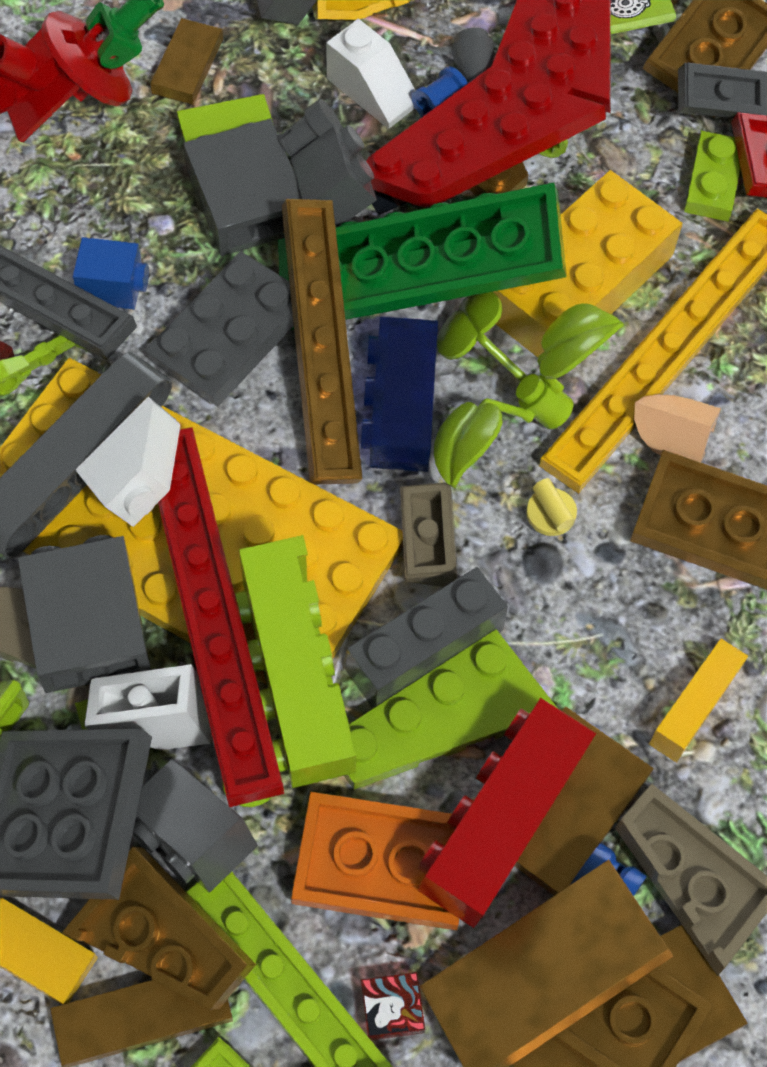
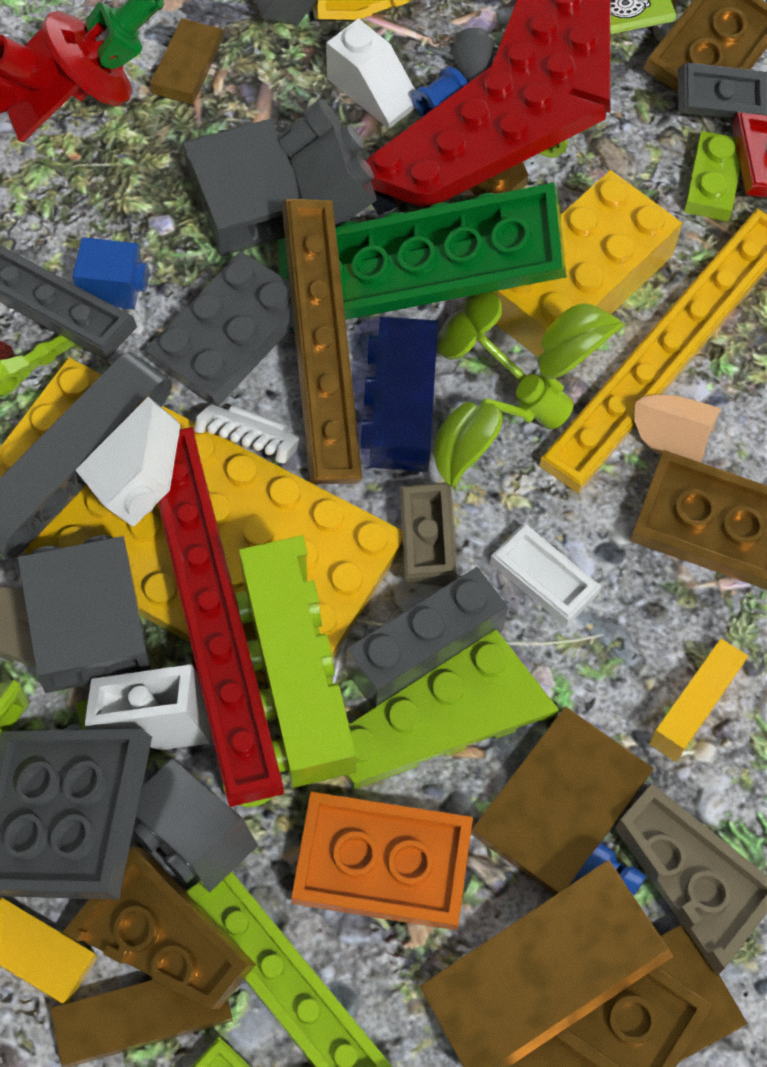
lime tile [177,94,273,142] -> none
tile [361,972,425,1040] -> none
red brick [417,697,597,928] -> none
light yellow plate [526,478,577,536] -> none
none -> white piece [194,405,300,463]
none -> white tile [490,523,601,627]

